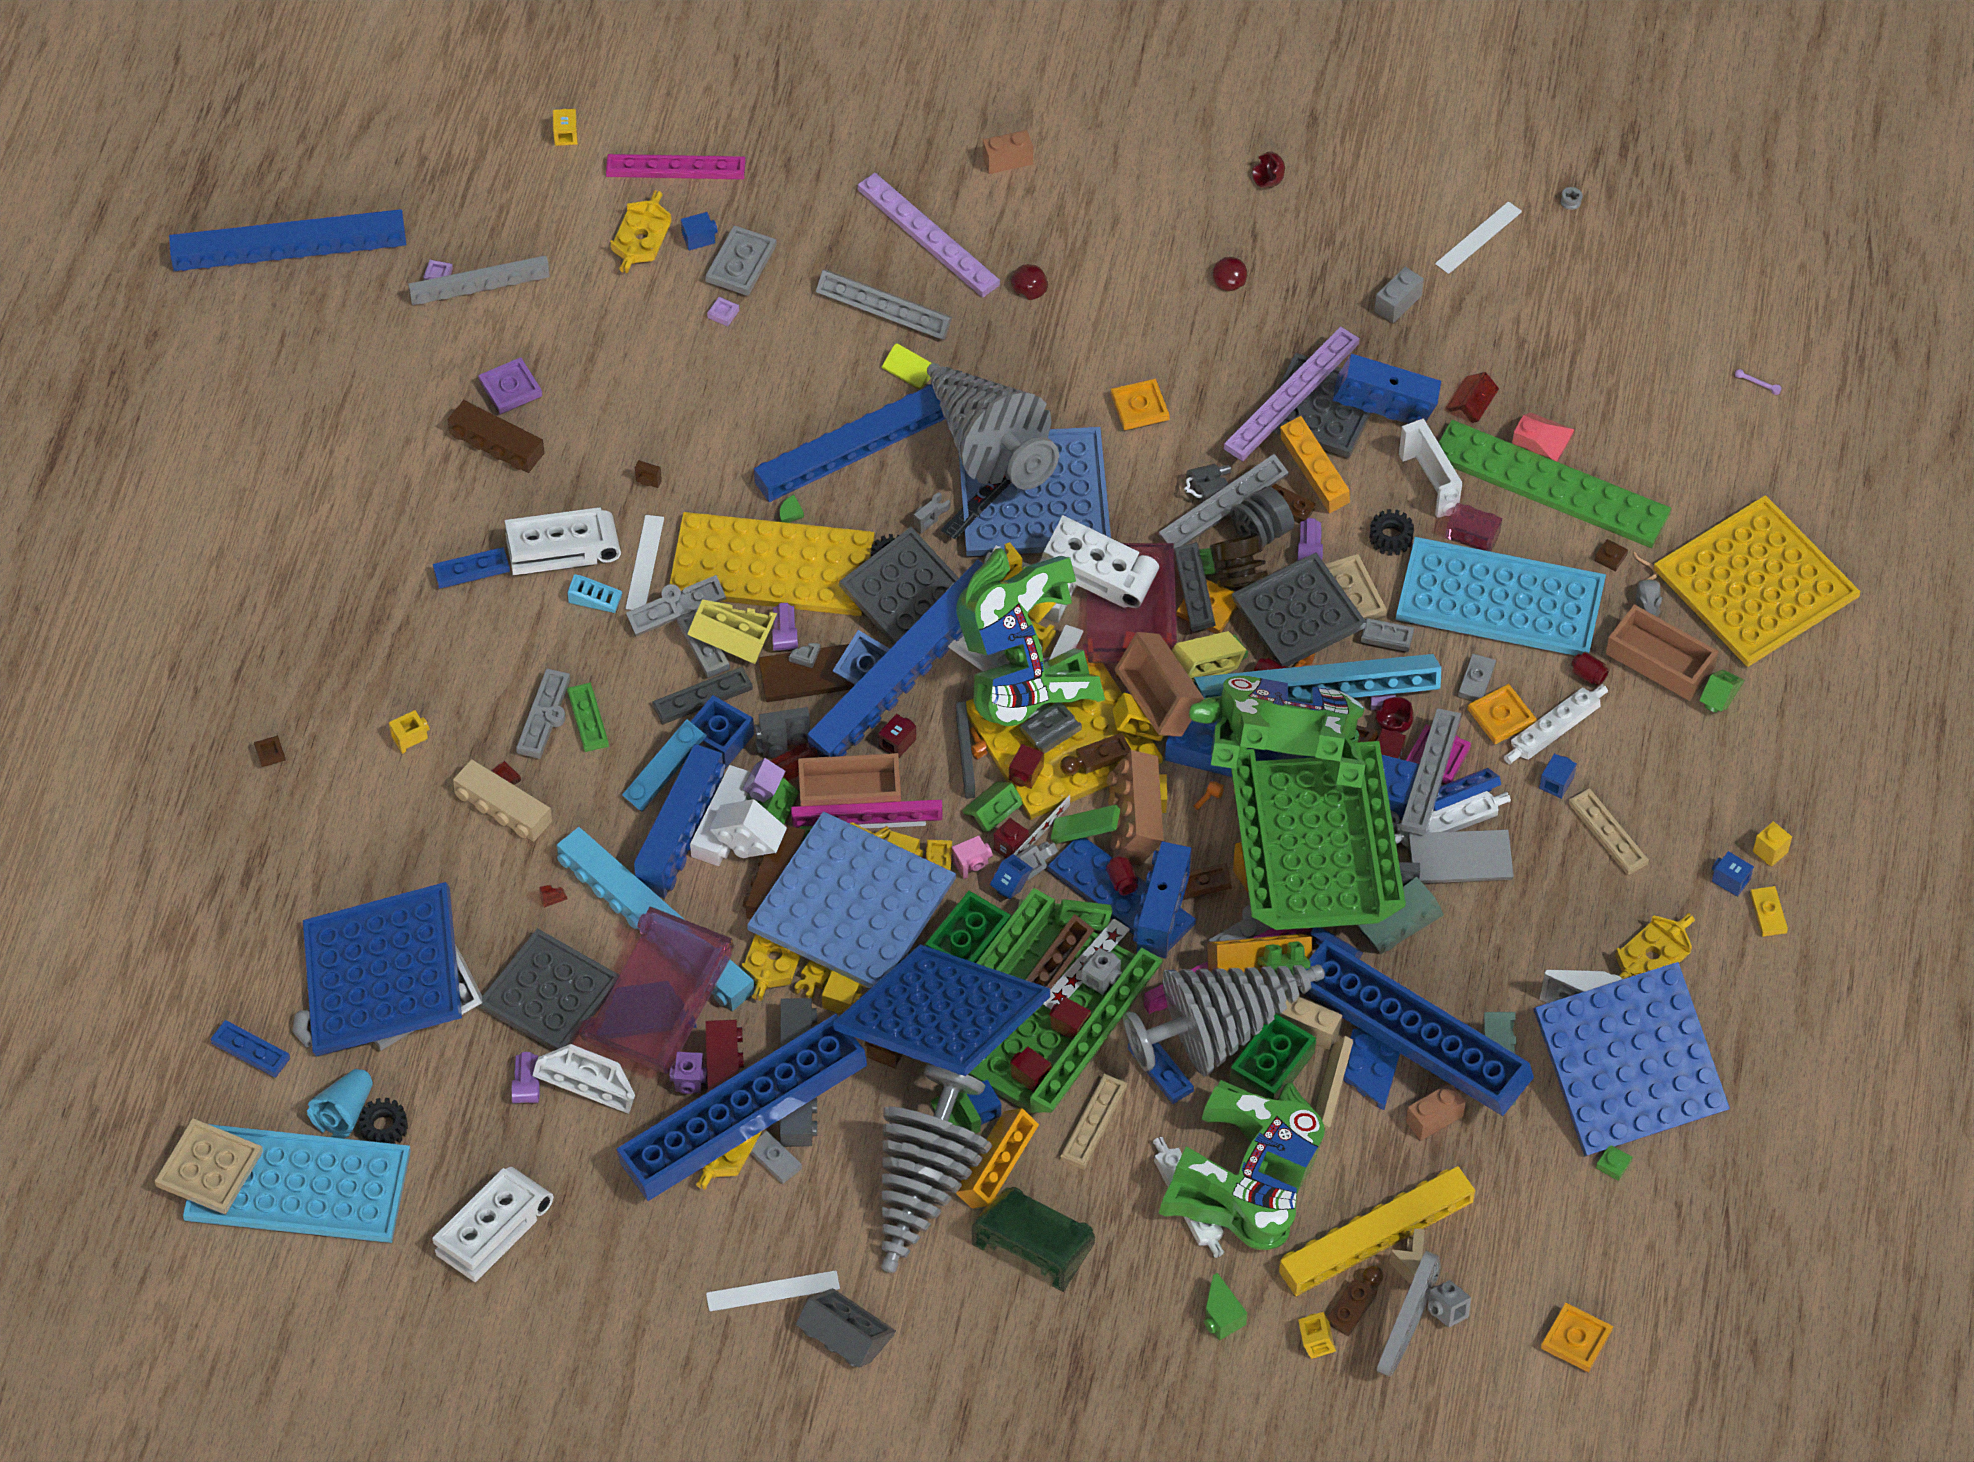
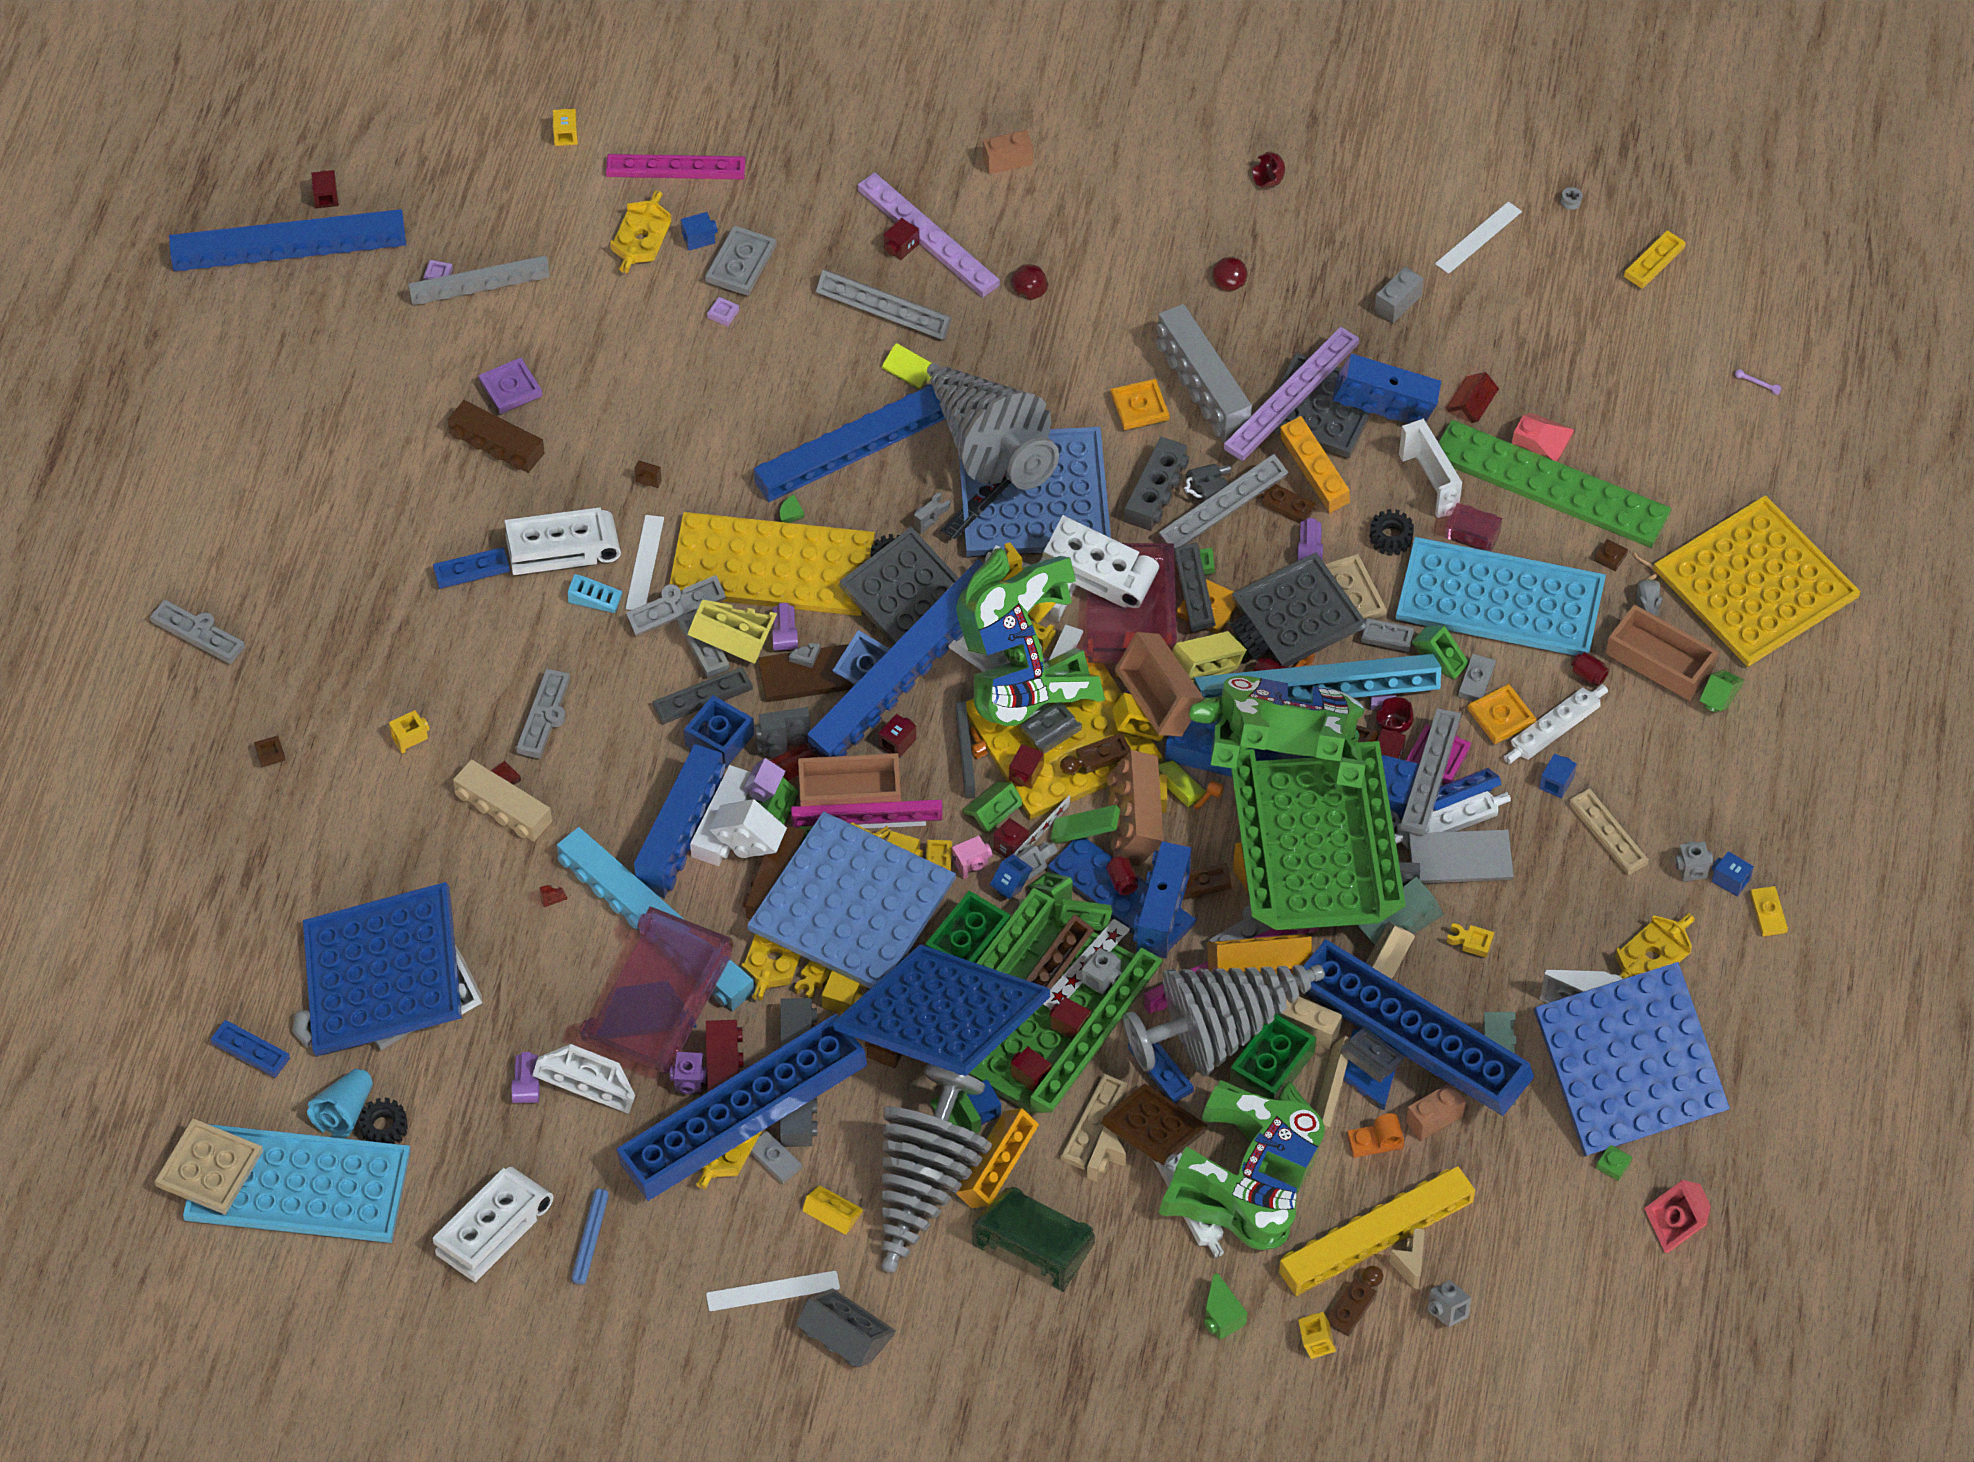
dark grey plate [478,928,622,1051] -> none
bright green tile [567,682,609,752] -> none
dark azure plate [622,719,707,812] -> none
dark brown wheel [1210,535,1268,587] -> none
dark grey wheel [1231,486,1294,548] -> none
bright green hips [1257,941,1311,975] -> none
blue plate [1310,927,1363,960] -> none
light grey beam [1377,1251,1441,1377] -> none
light orange plate [1541,1302,1613,1373] -> none
yellow brick [1753,821,1792,867] -> none
none -> light grey hinge [150,600,245,665]
none -> dark red brick [311,170,339,208]
none -> medium blue axle [572,1188,608,1285]
none -> yellow slope [803,1185,864,1235]
none -> dark red brick [883,218,920,260]
none -> bright green slope [1028,872,1073,904]
none -> tan slope [1087,1126,1126,1182]
none -> reddish brown plate [1101,1084,1207,1166]
none -> dark grey brick [1124,437,1190,531]
none -> light grey brick [1156,304,1252,443]
none -> neon yellow slope [1159,760,1206,807]
none -> black tyre [1230,613,1269,660]
none -> flat silver plate [1340,1026,1405,1083]
none -> orange plate [1347,1113,1404,1158]
none -> tan panel [1366,921,1415,979]
none -> bright green slope [1412,625,1469,679]
none -> yellow plate [1447,923,1495,958]
none -> yellow plate [1624,230,1686,289]
none -> coral slope [1644,1180,1711,1253]
none -> light grey brick [1675,841,1713,882]

